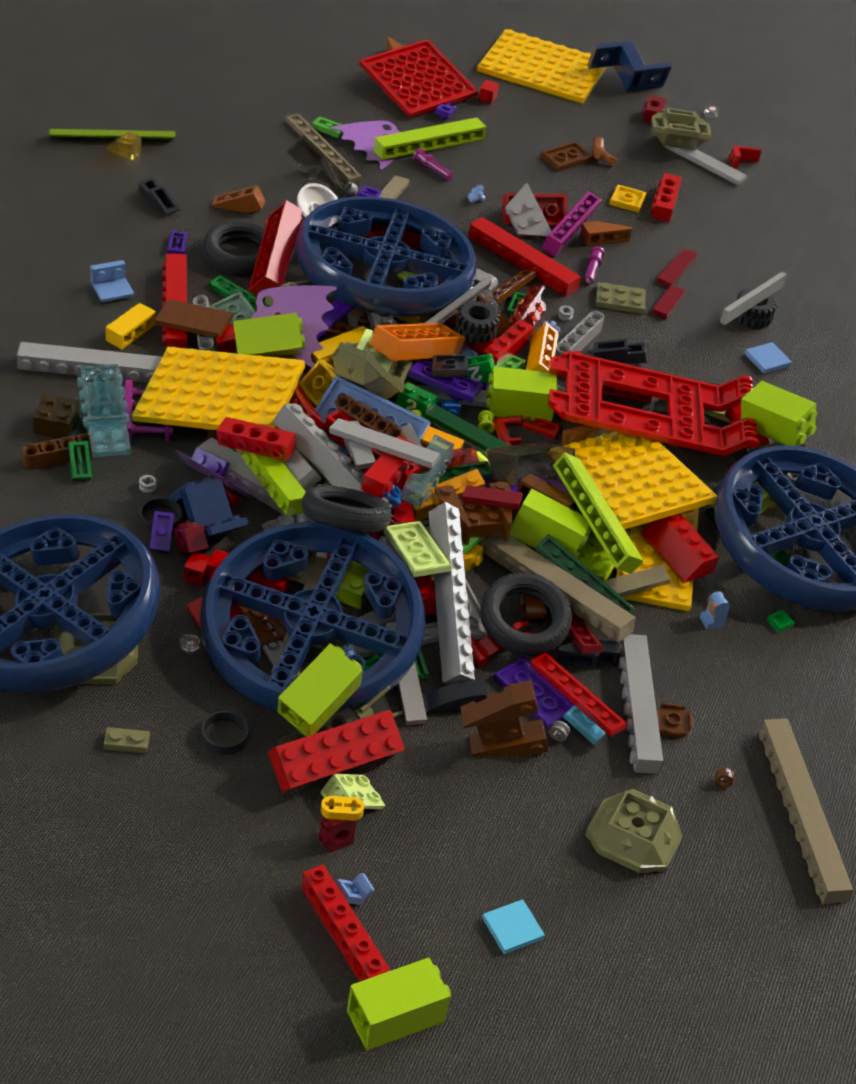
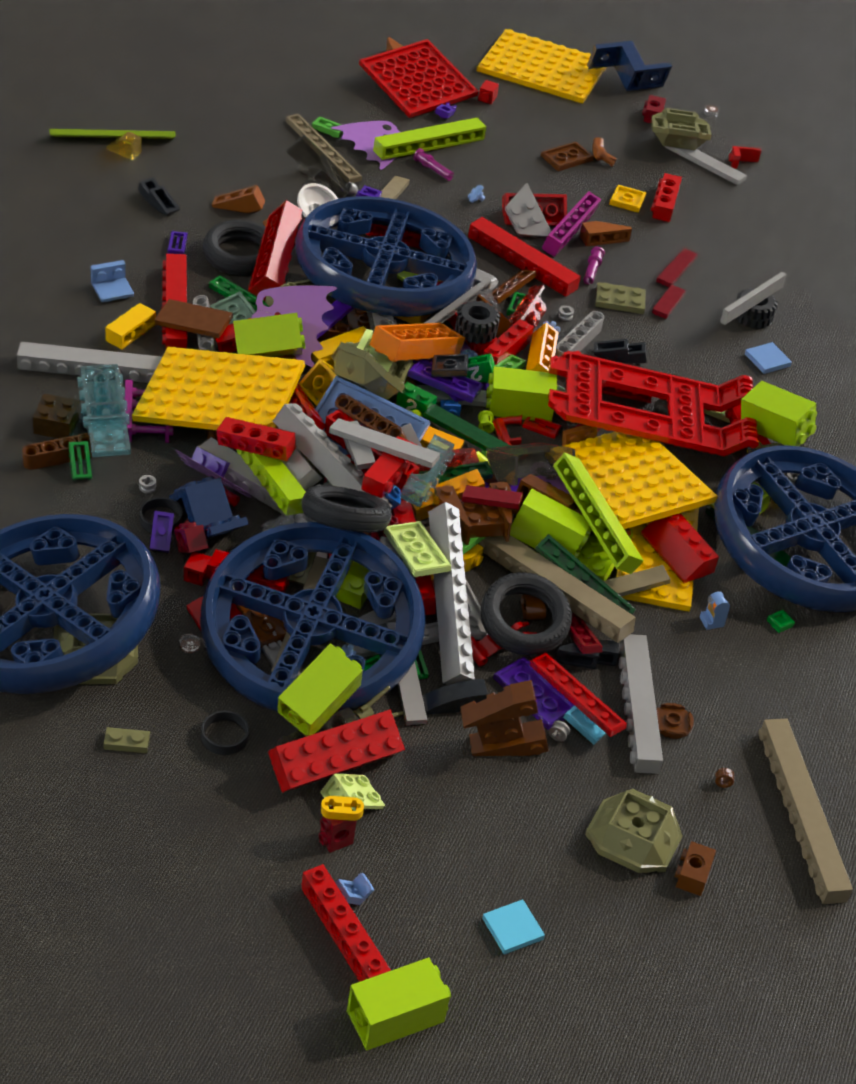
none -> reddish brown brick [674,841,716,896]

